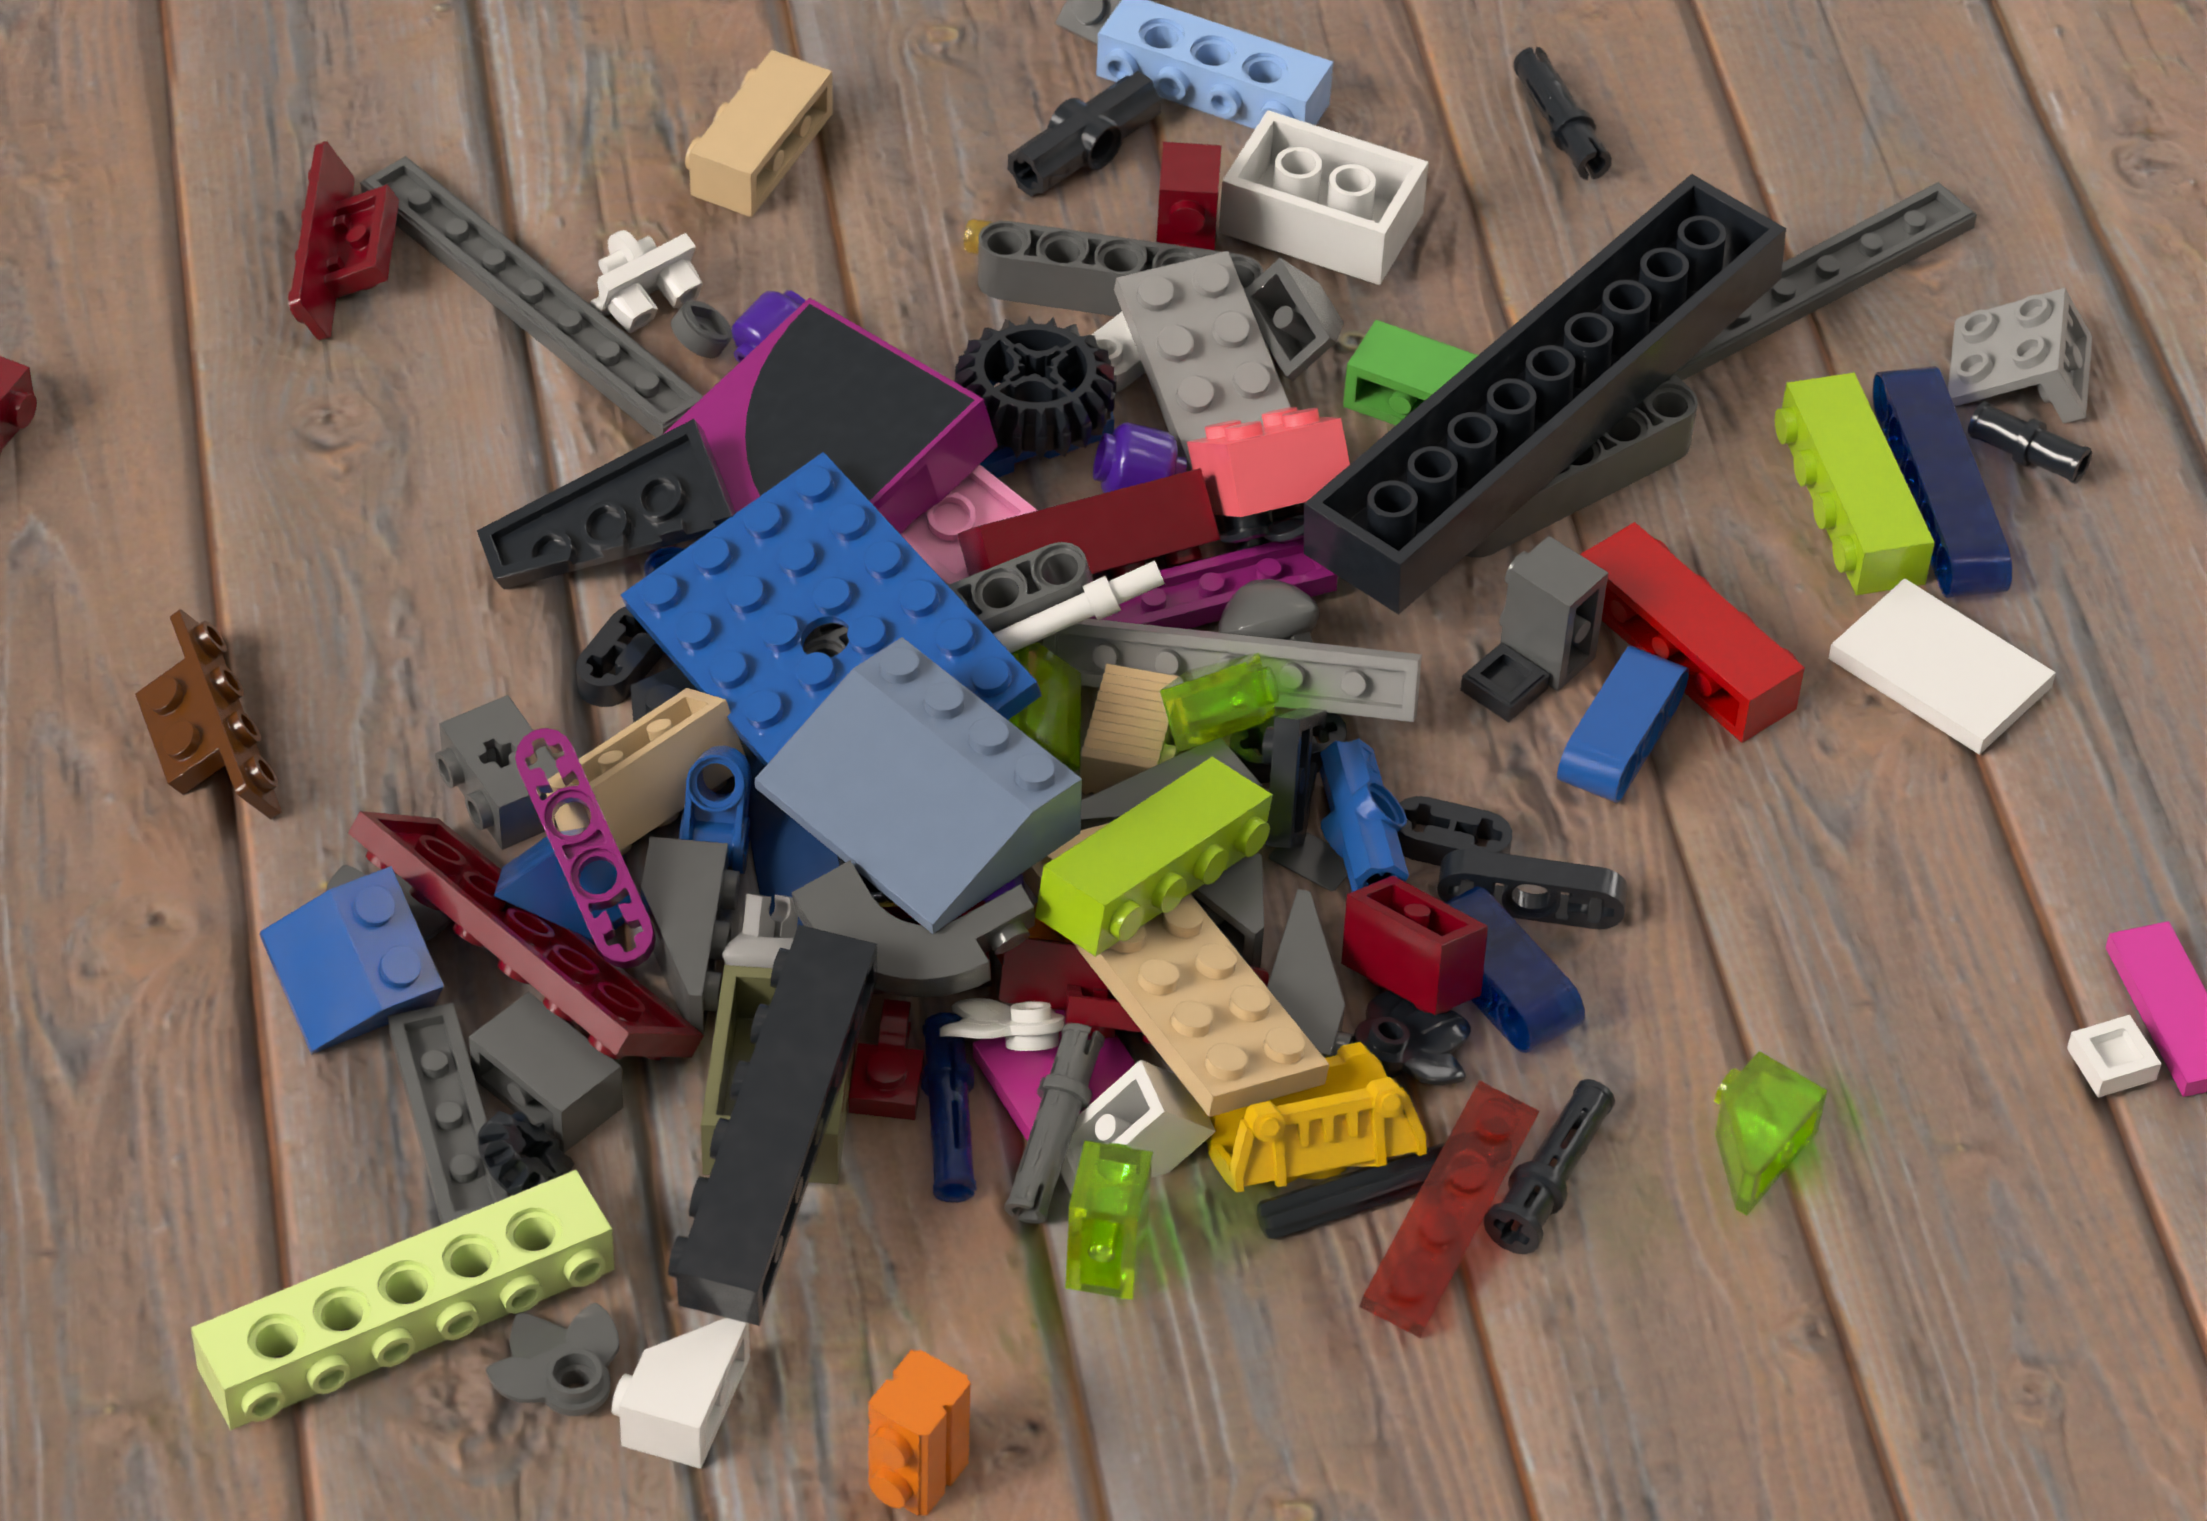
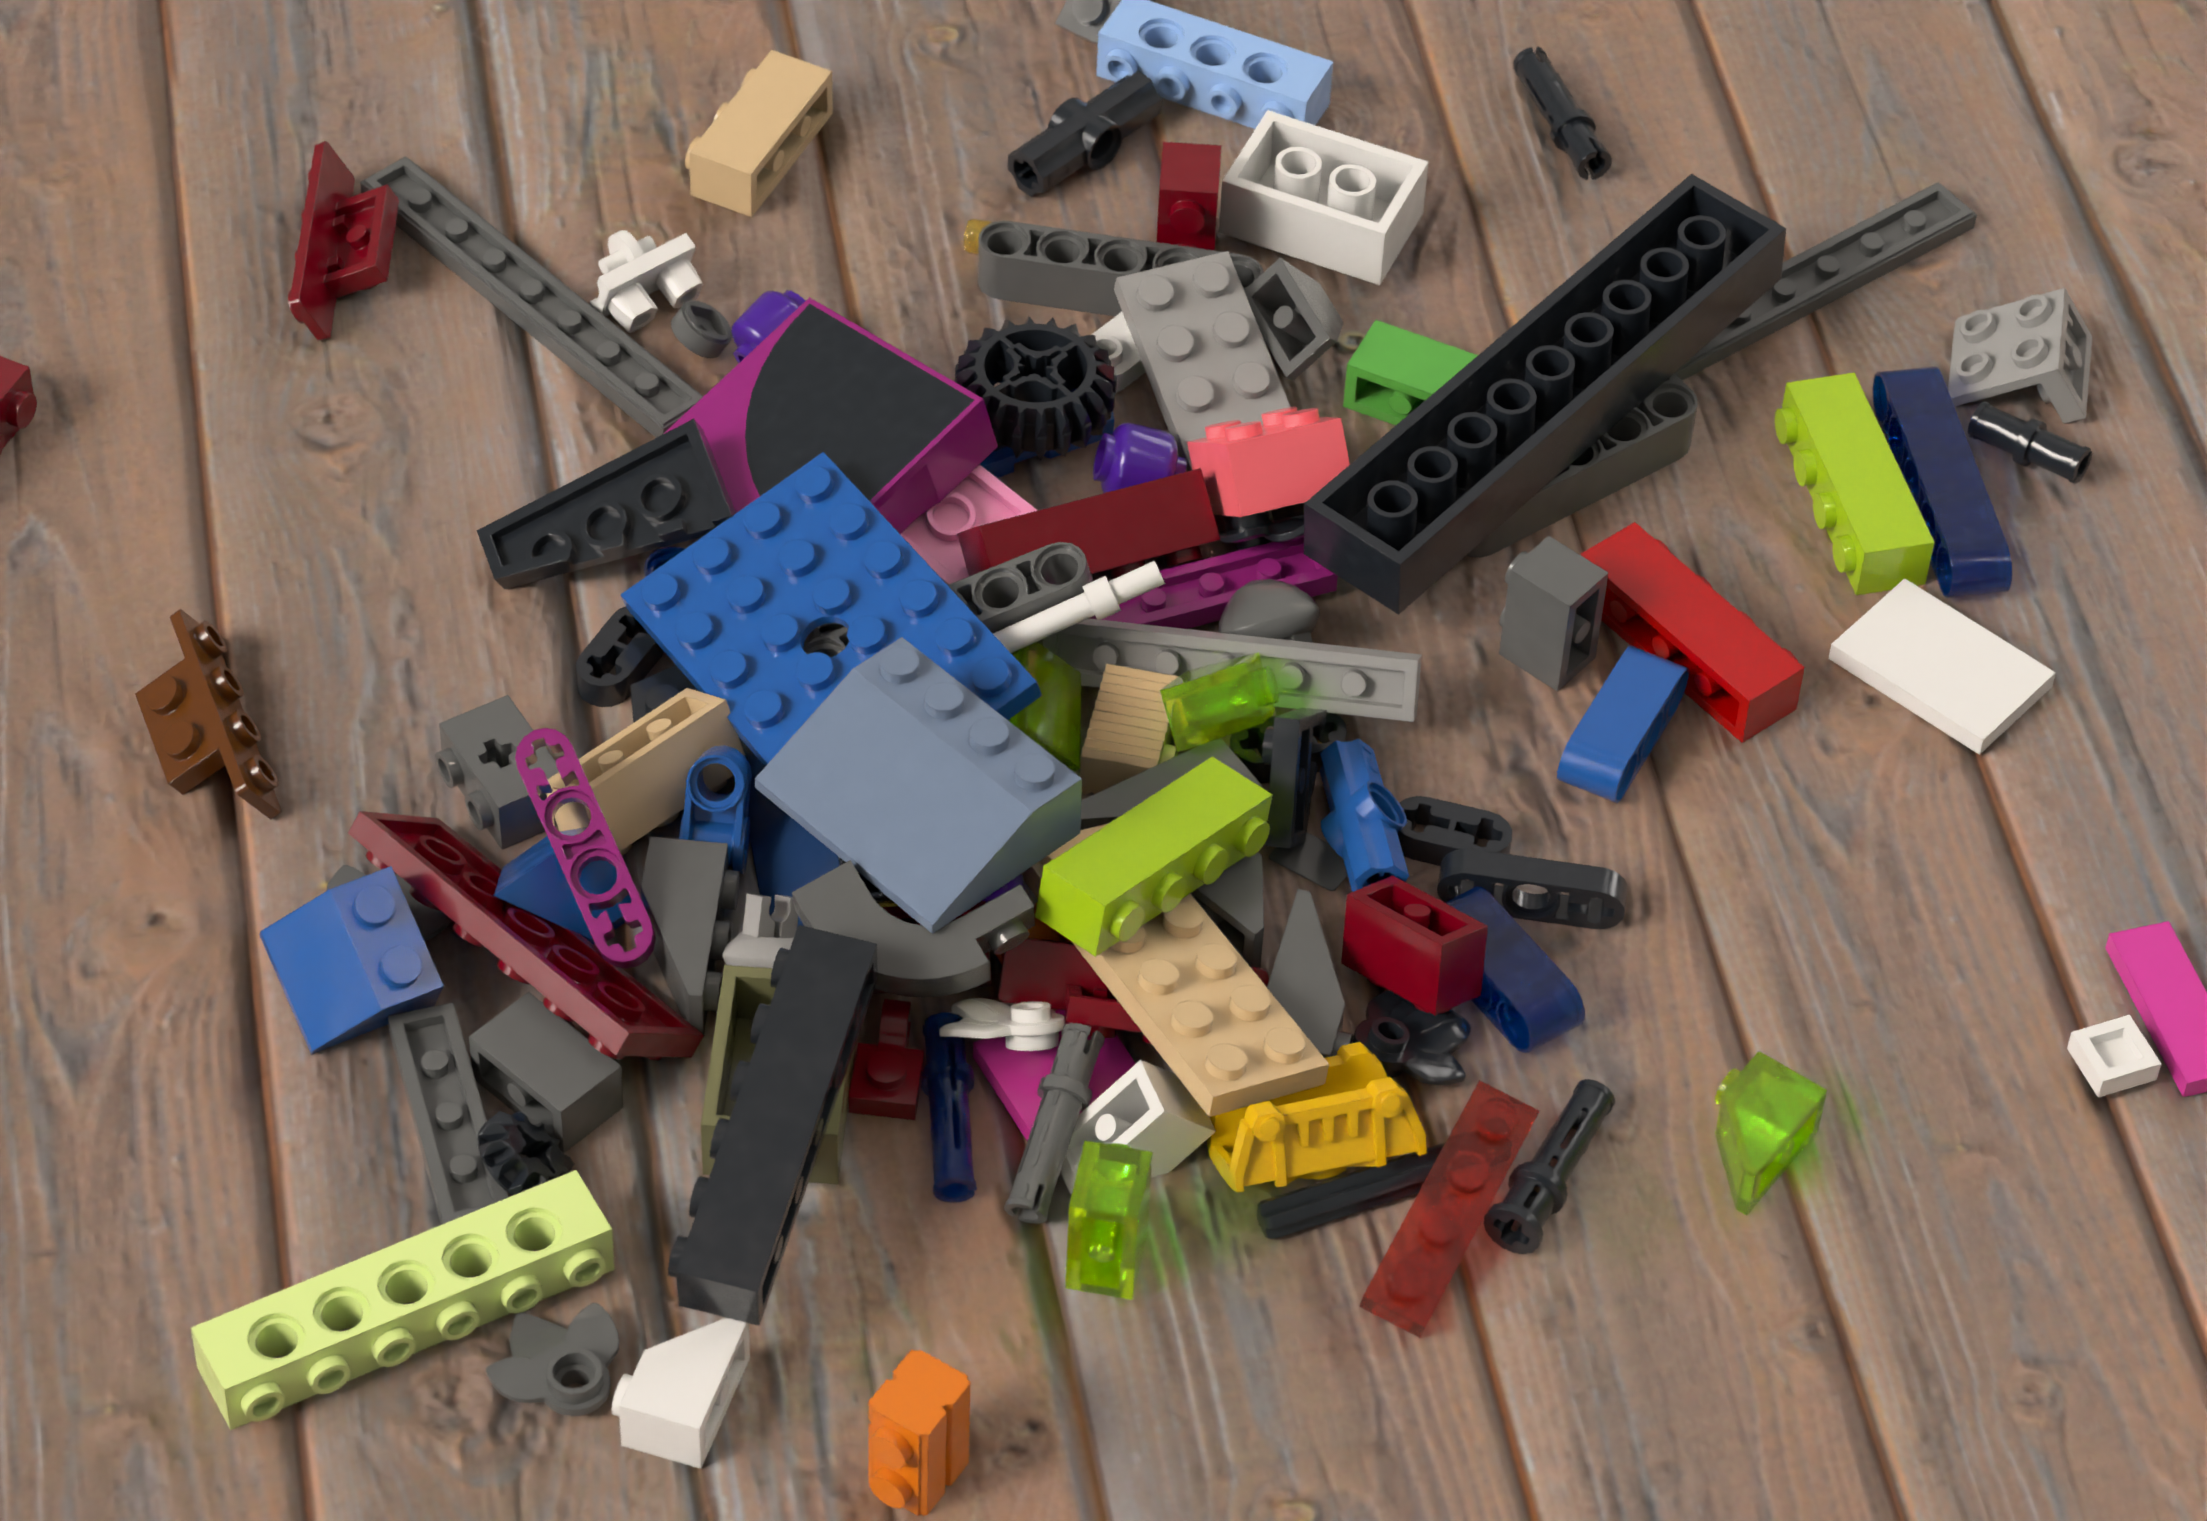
black tile [1460,642,1550,723] -> none

